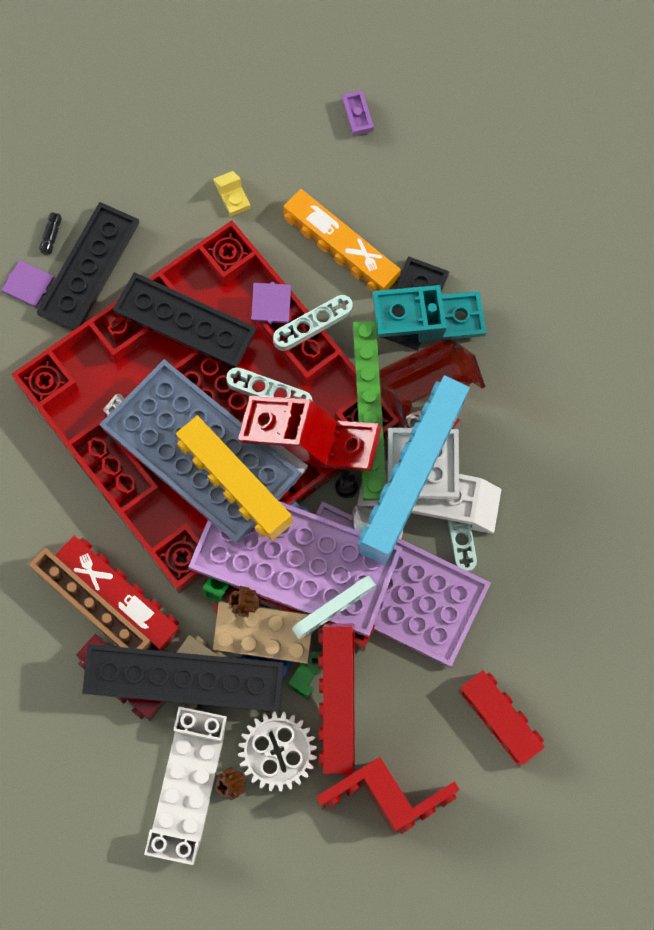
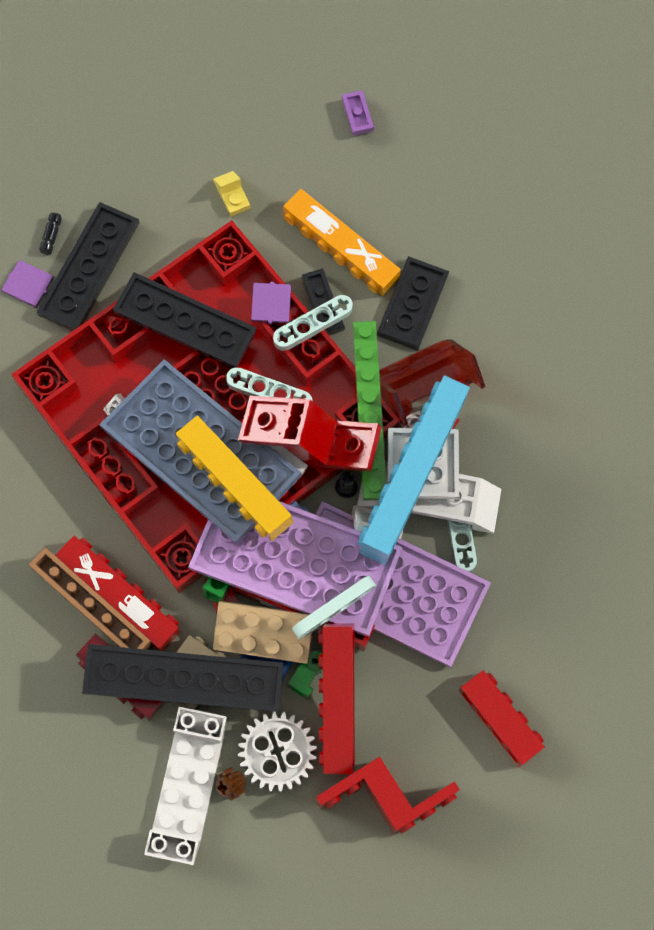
reddish brown gear [229,586,259,618] -> none
teal bracket [372,285,487,342] -> none
none -> black plate [302,268,345,335]

